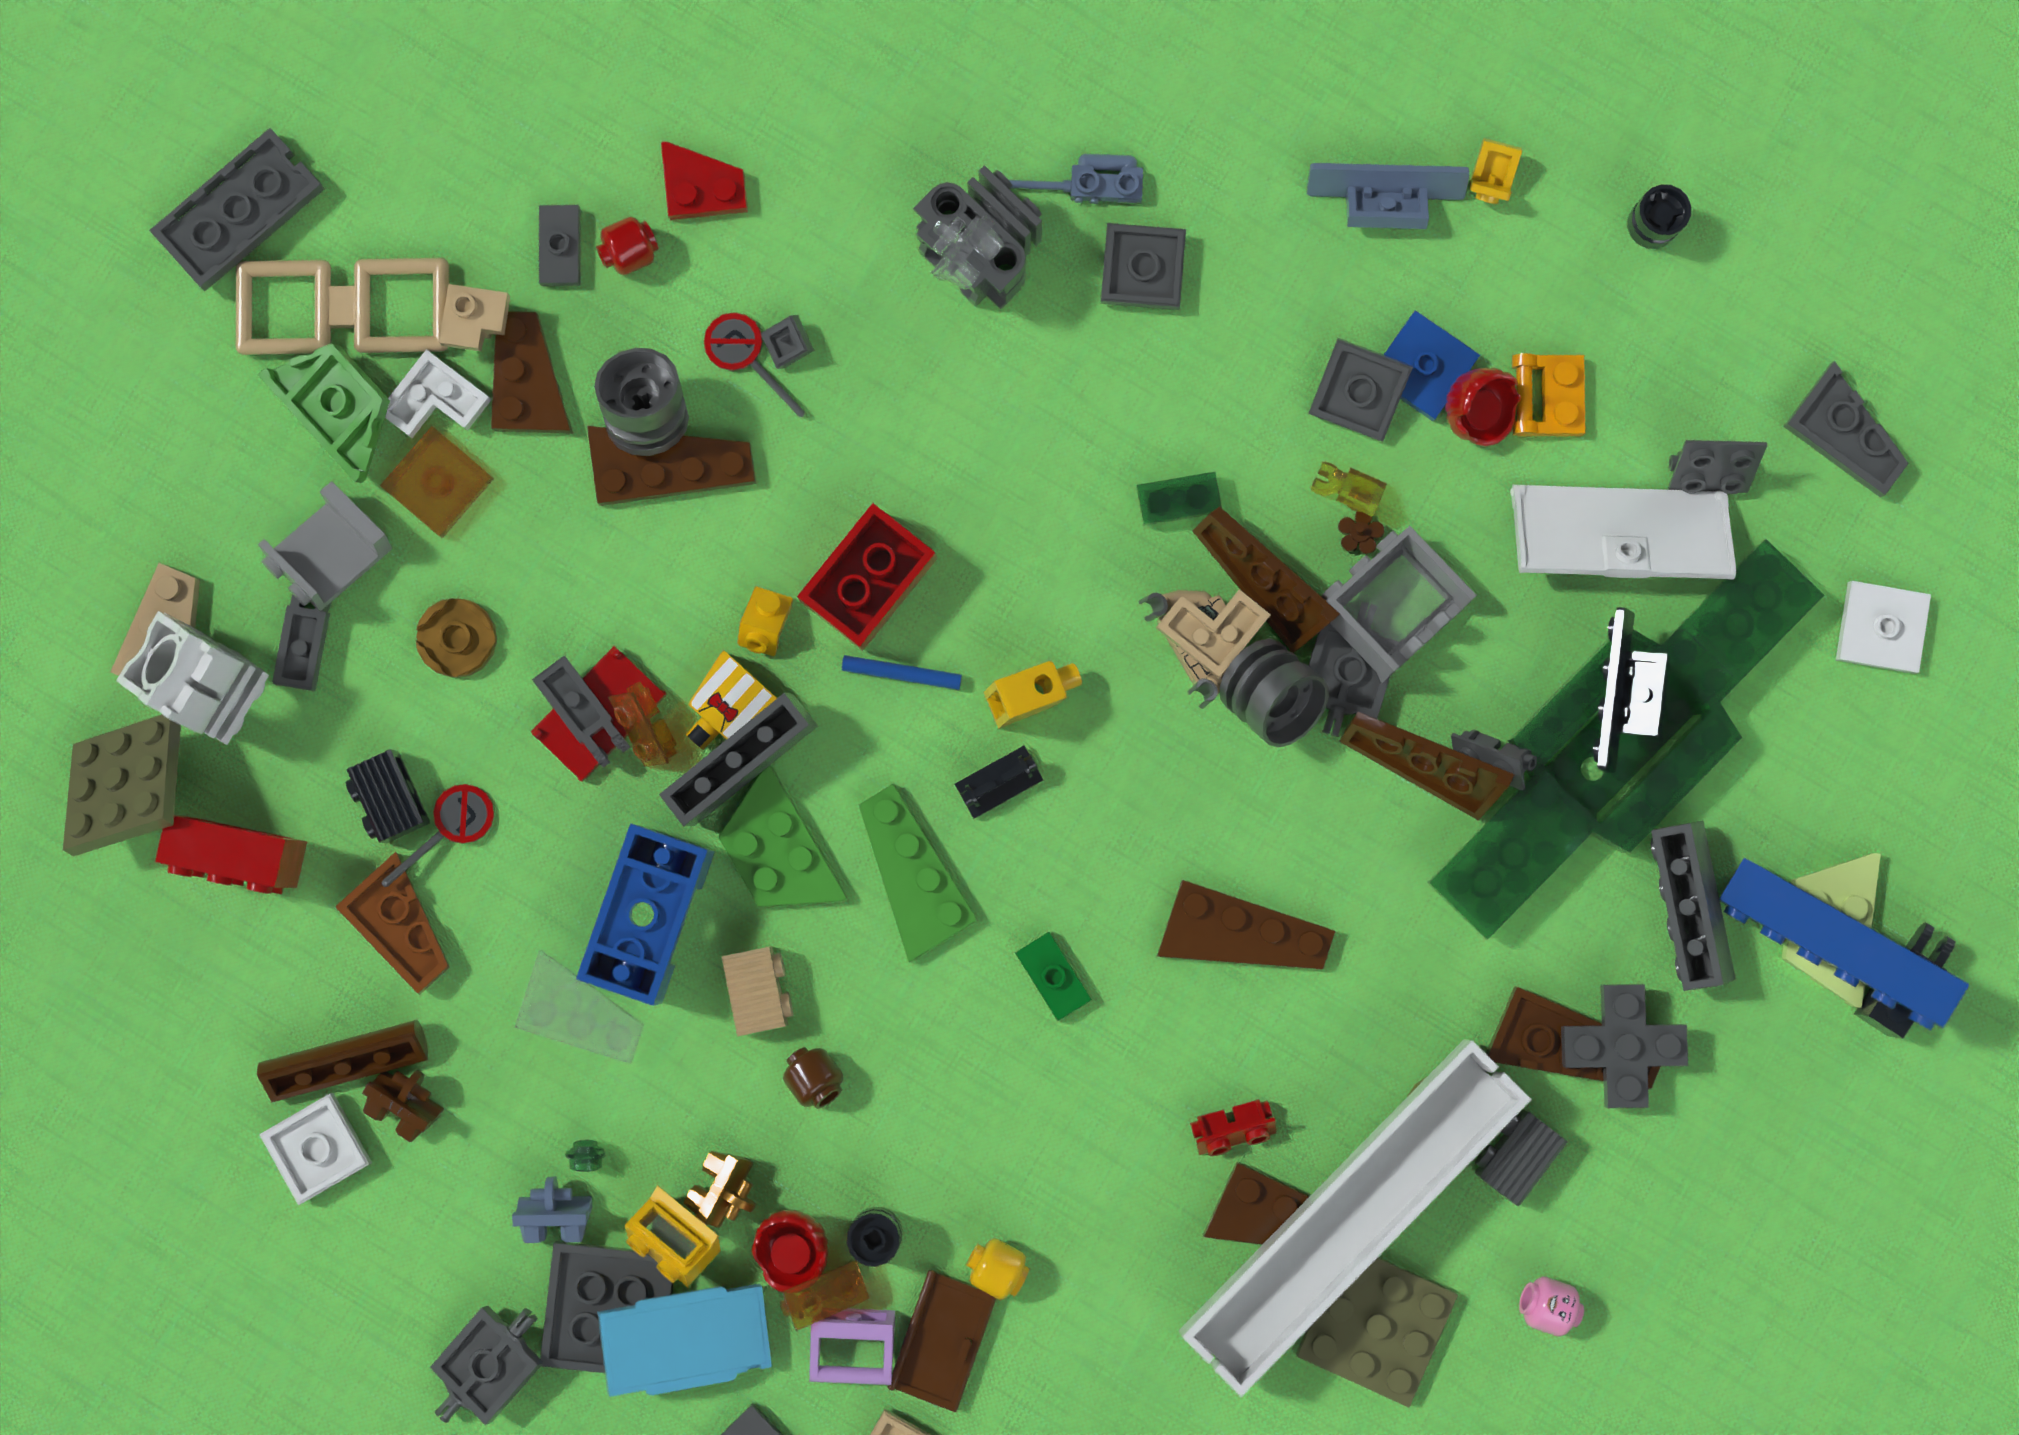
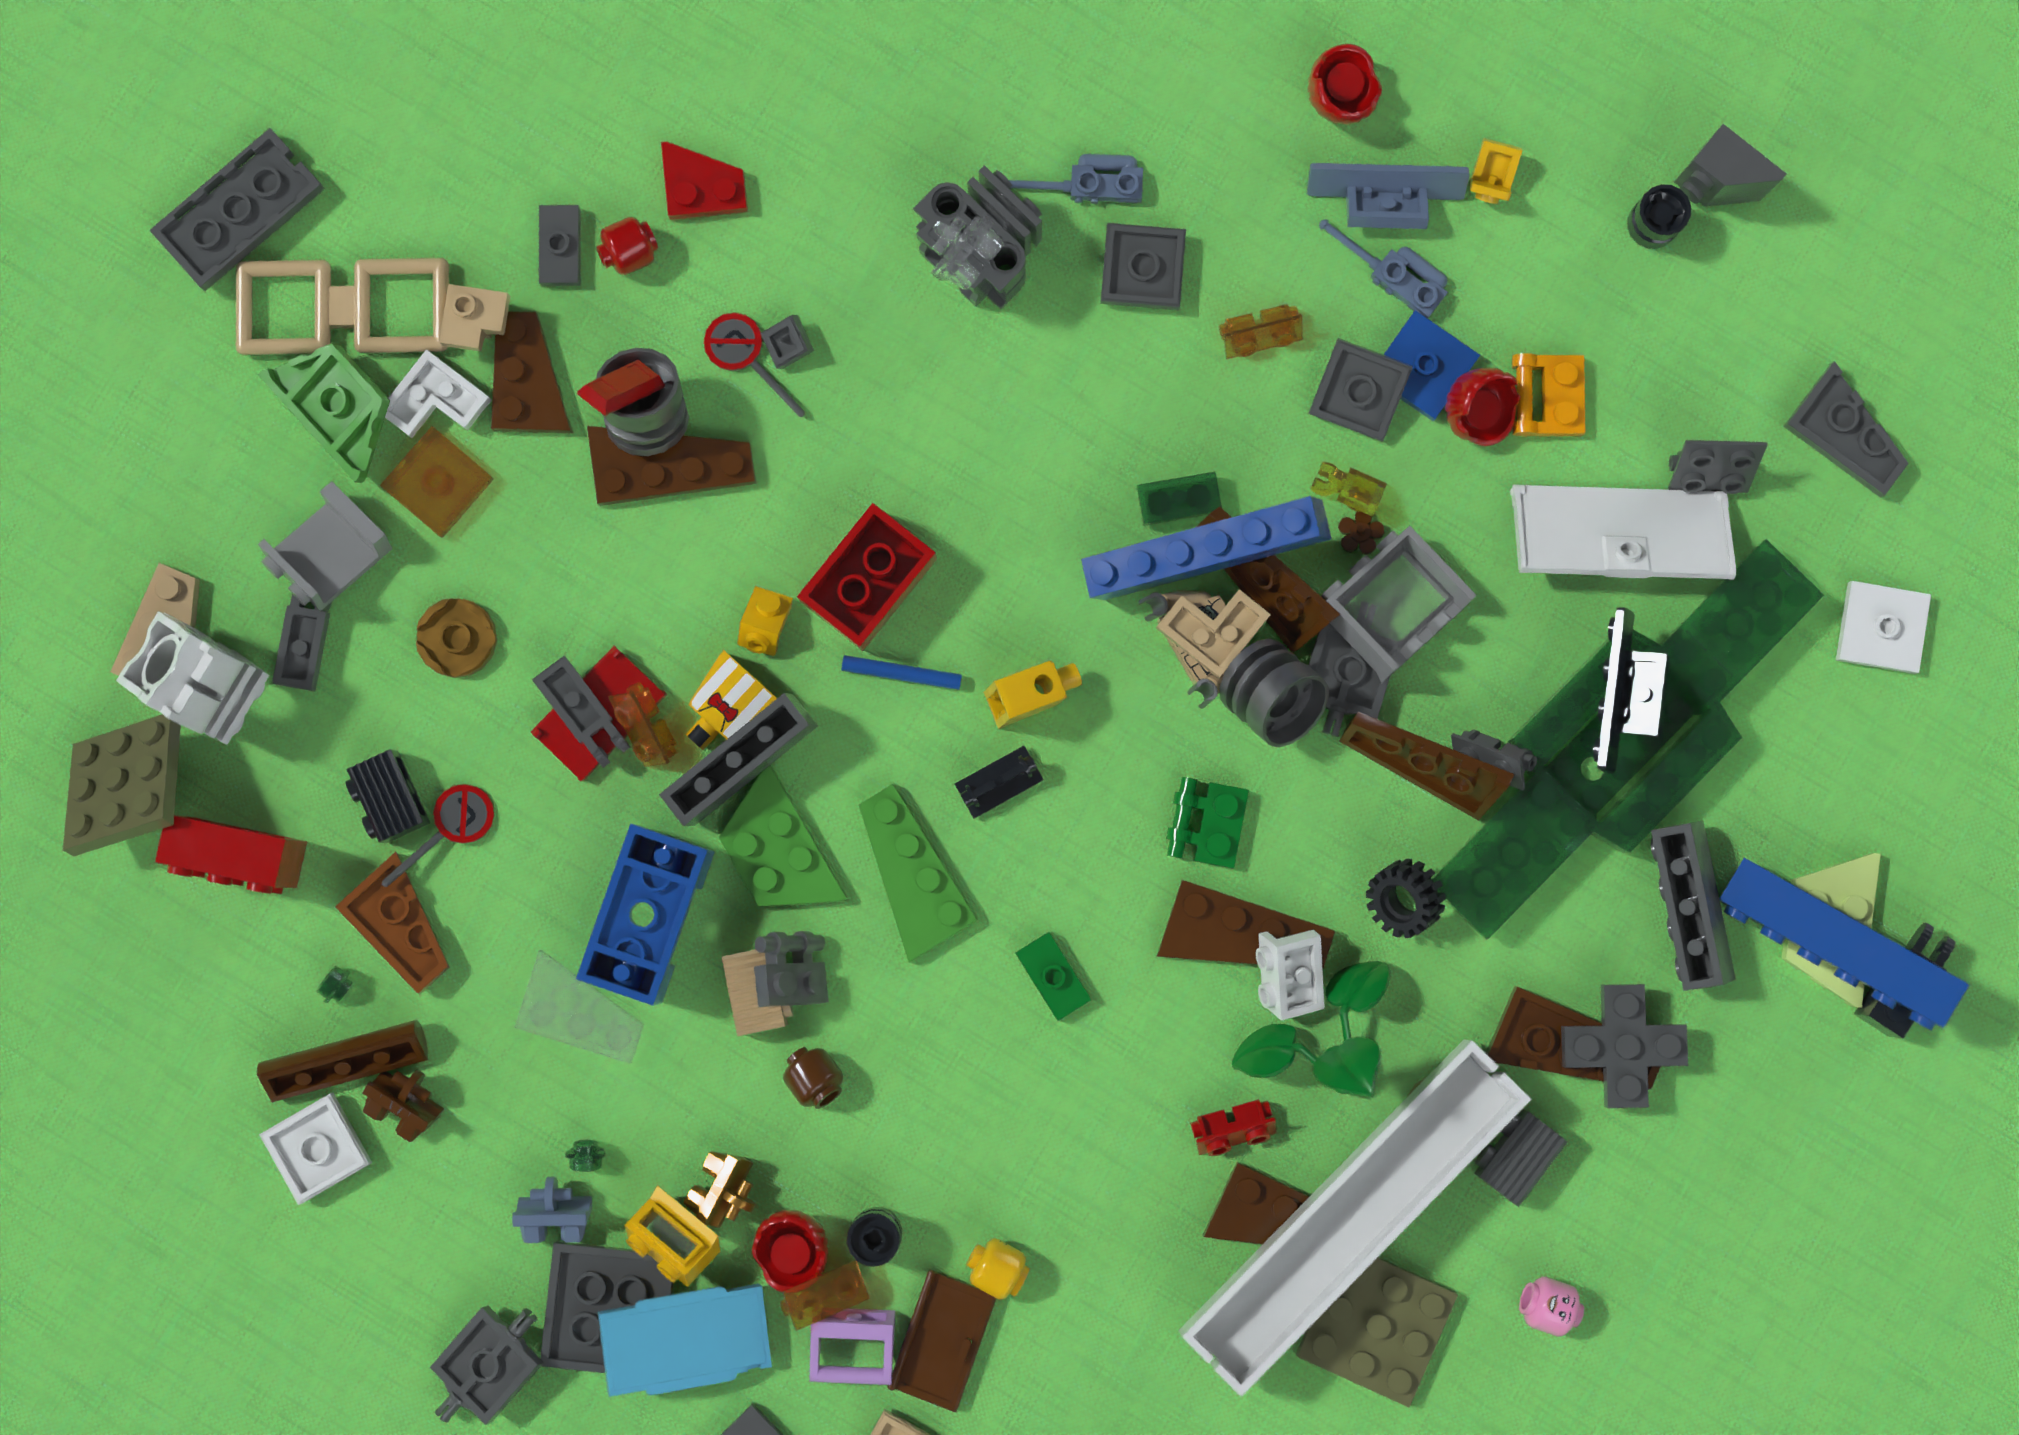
none -> clear green plate [316,965,353,1003]
none -> red tile [577,360,665,416]
none -> flat silver plate [754,931,829,1007]
none -> blue brick [1081,496,1332,600]
none -> green plate [1166,777,1249,869]
none -> clear orange hinge [1218,303,1303,359]
none -> green plant [1232,961,1390,1097]
none -> white bracket [1256,930,1325,1020]
none -> red piece [1307,43,1382,125]
none -> sand blue piece [1319,219,1448,319]
none -> black tyre [1366,859,1446,938]
none -> dark grey slope [1674,124,1786,207]

